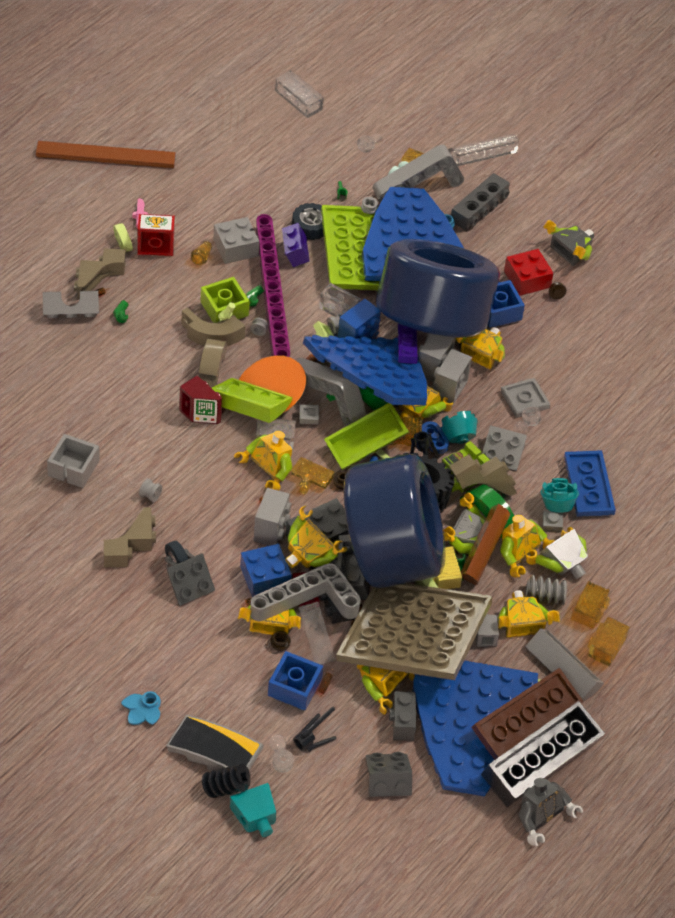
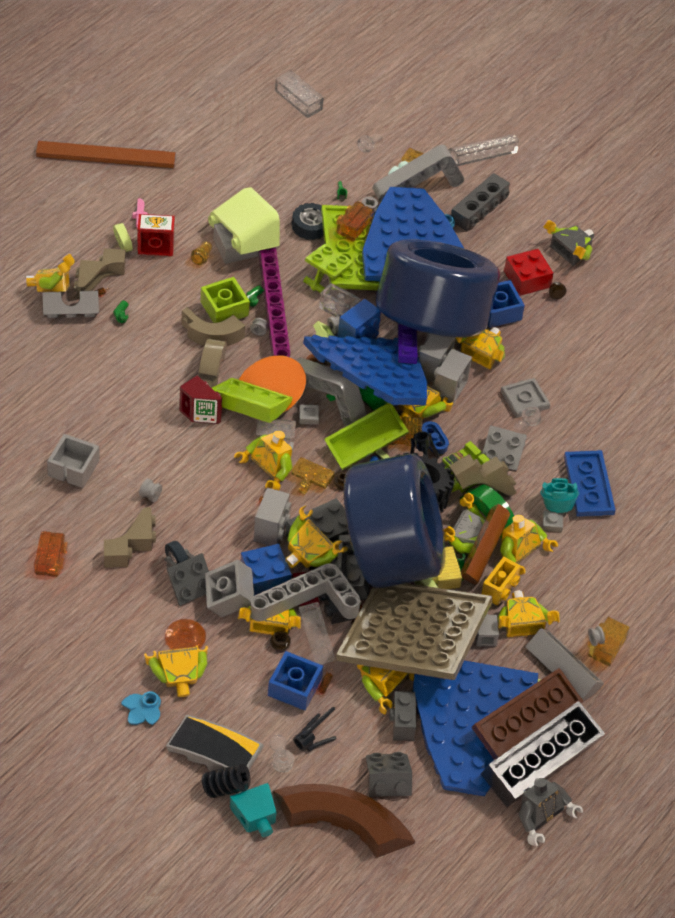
yellowish green piece [218,302,236,323] -> none
dark purple brick [282,223,310,267] -> none
teal cone [441,411,478,444] -> none
light grey piece [524,575,567,606] -> none
torso [526,527,588,580] -> none
clear yellow brick [571,581,611,629] -> none
none -> torso [26,254,74,292]
none -> clear orange brick [34,531,68,577]
none -> torso [144,645,208,697]
none -> clear orange dish [165,619,206,650]
none -> light grey brick [205,560,254,617]
none -> yellowish green windscreen [208,187,280,255]
none -> reddish brown brick [273,784,415,858]
none -> lime plate [303,244,354,295]
none -> clear orange brick [336,201,374,241]
none -> yellow brick [481,557,521,606]
none -> light grey bush [588,626,605,646]

